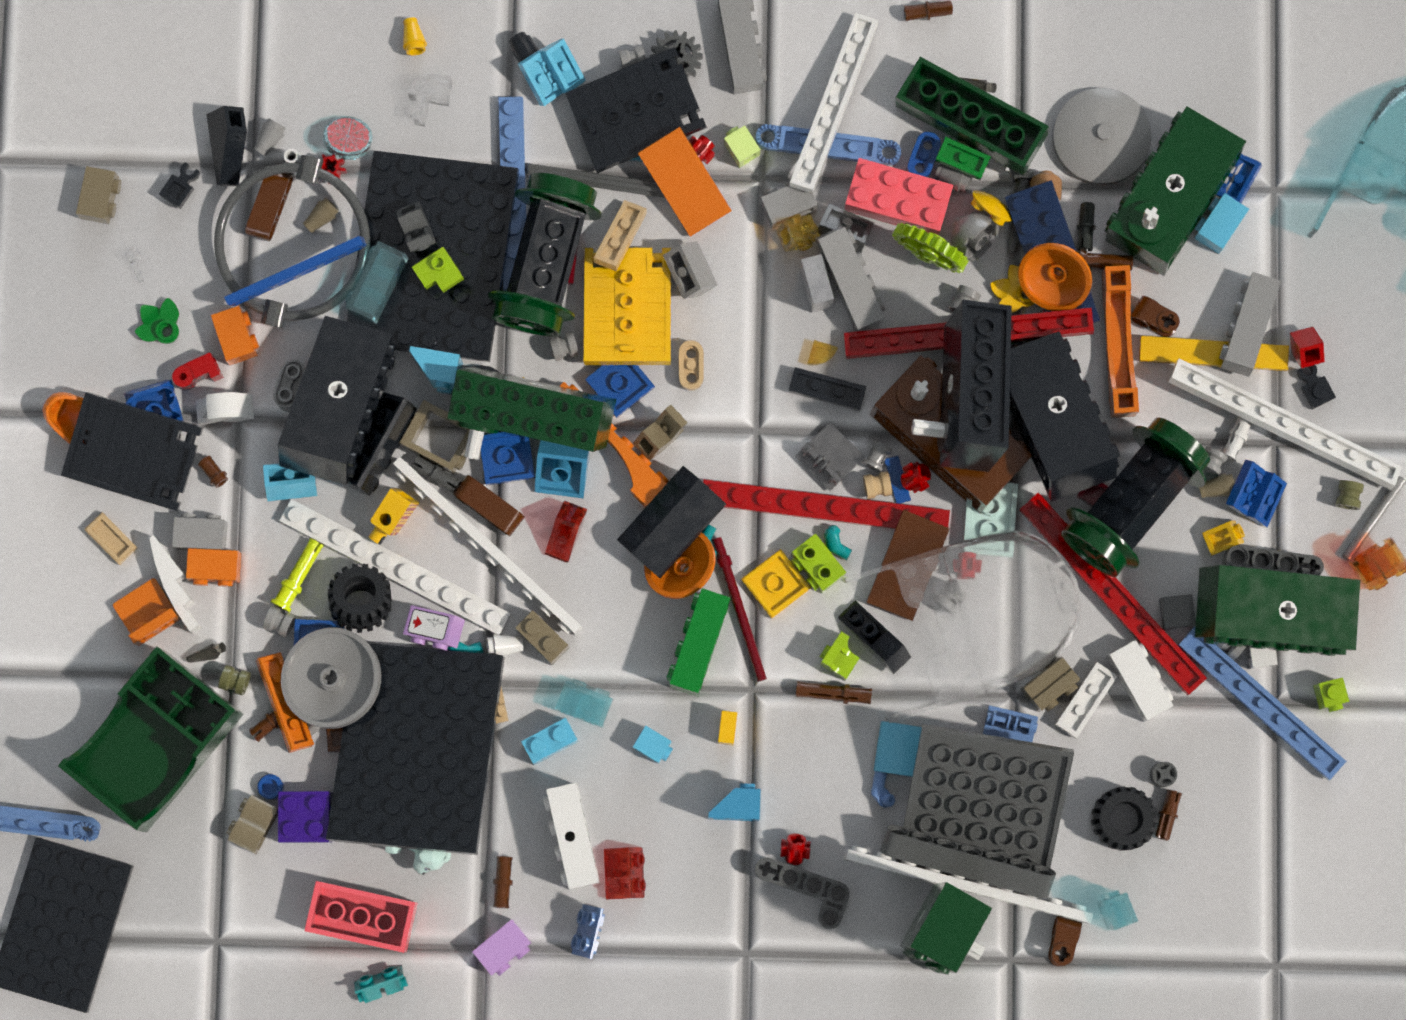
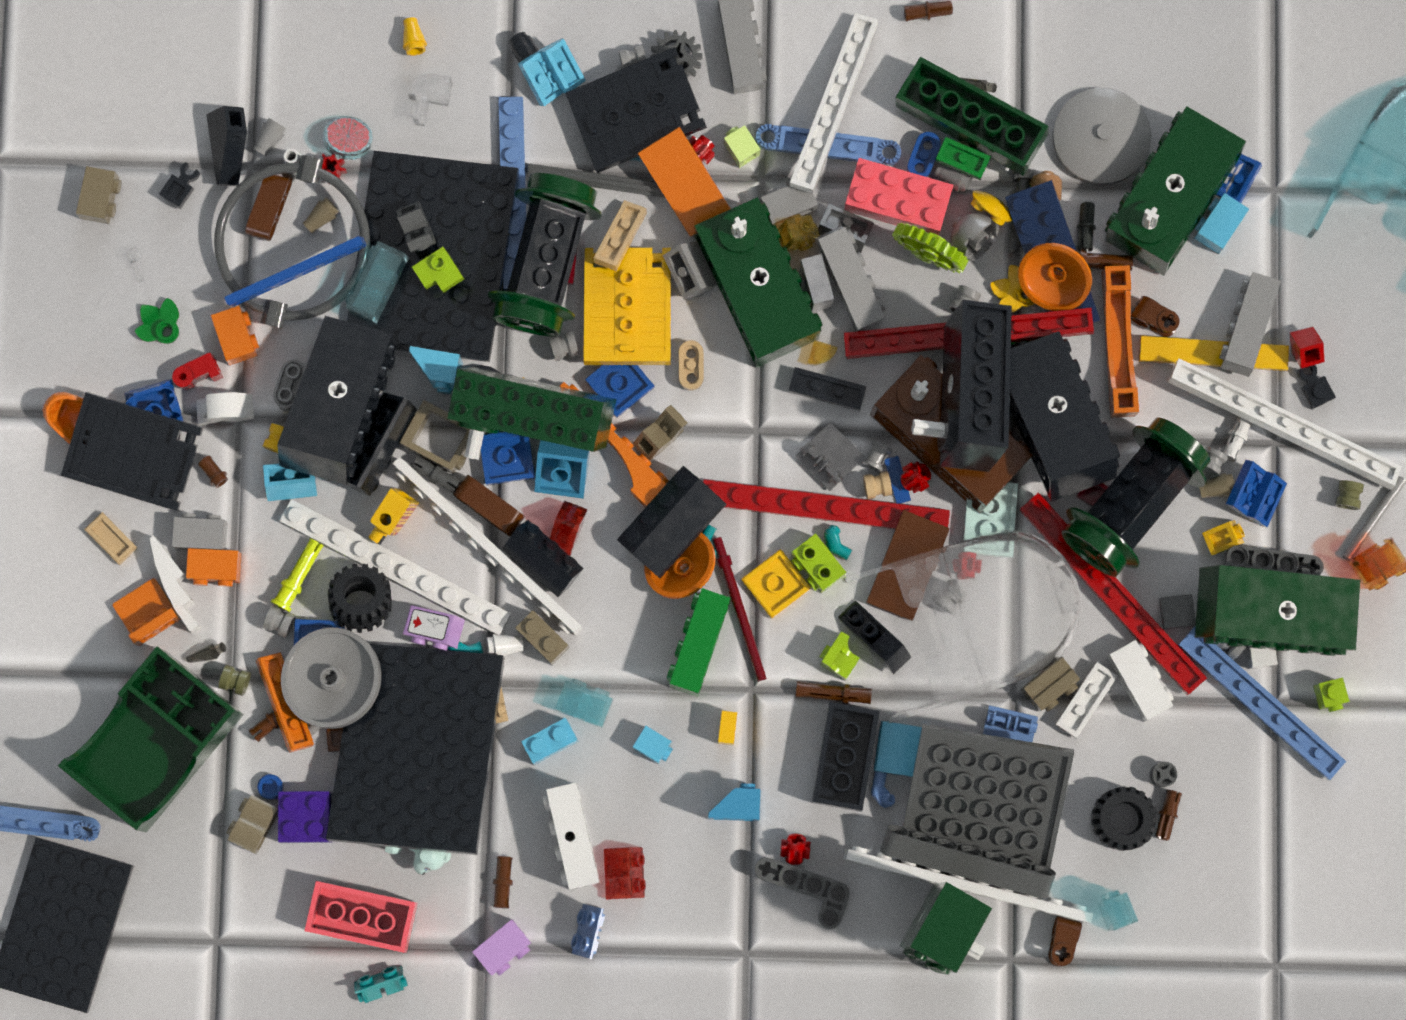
none -> yellow wheel [262,423,284,454]
none -> black brick [502,520,584,597]
none -> dark green piece [694,197,823,368]
none -> black brick [811,702,880,812]

